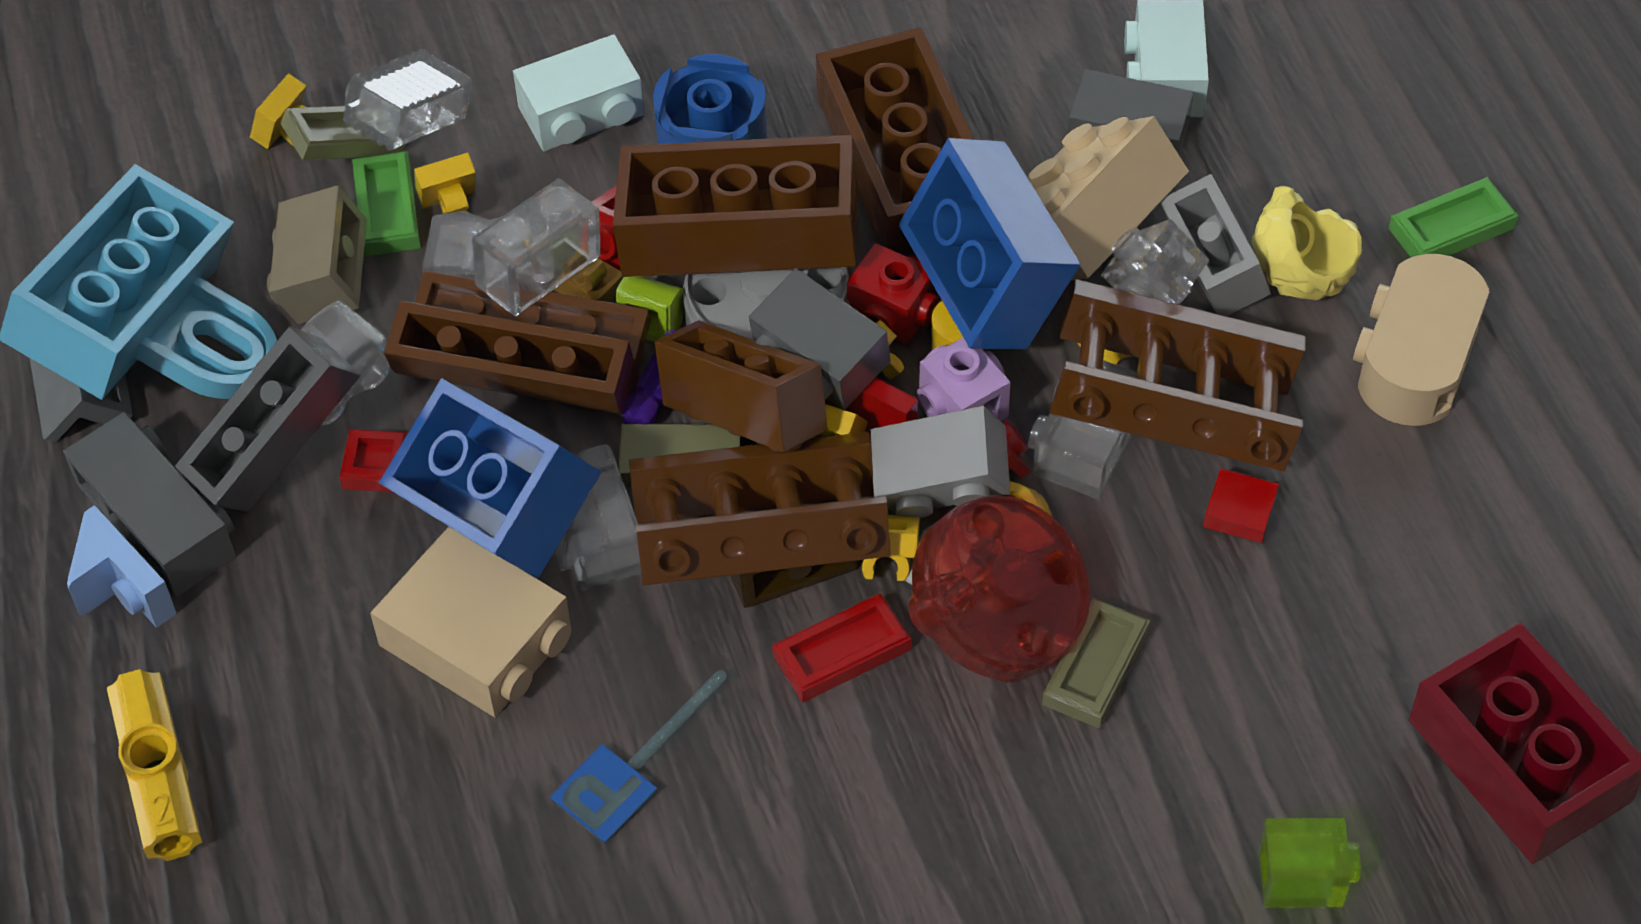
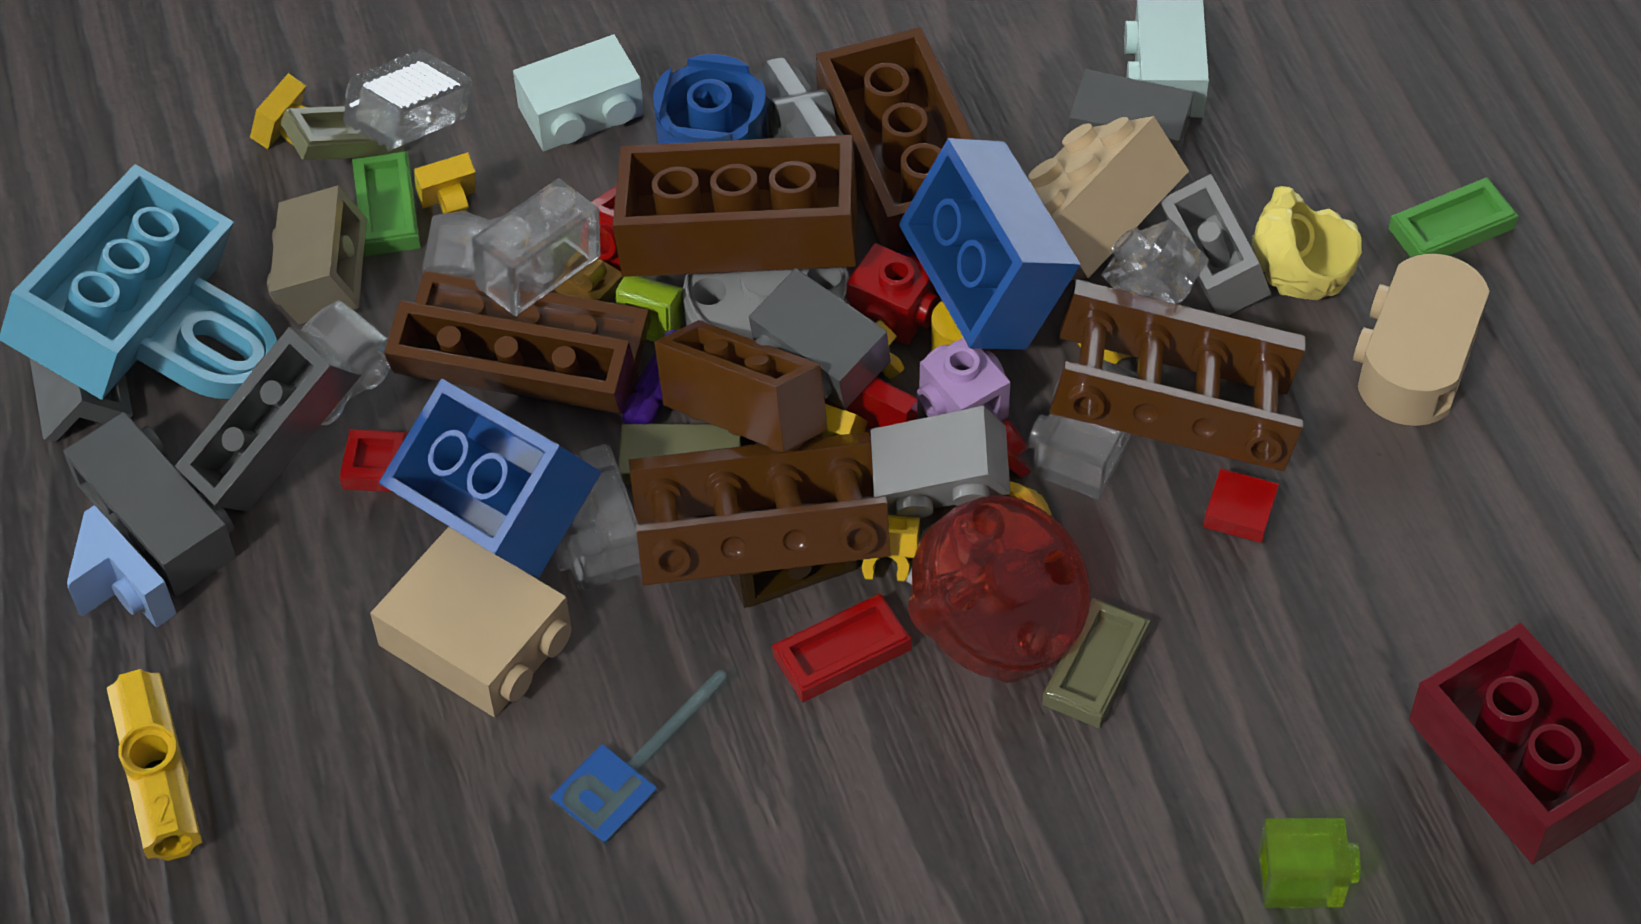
none -> dark grey piece [753,58,843,139]

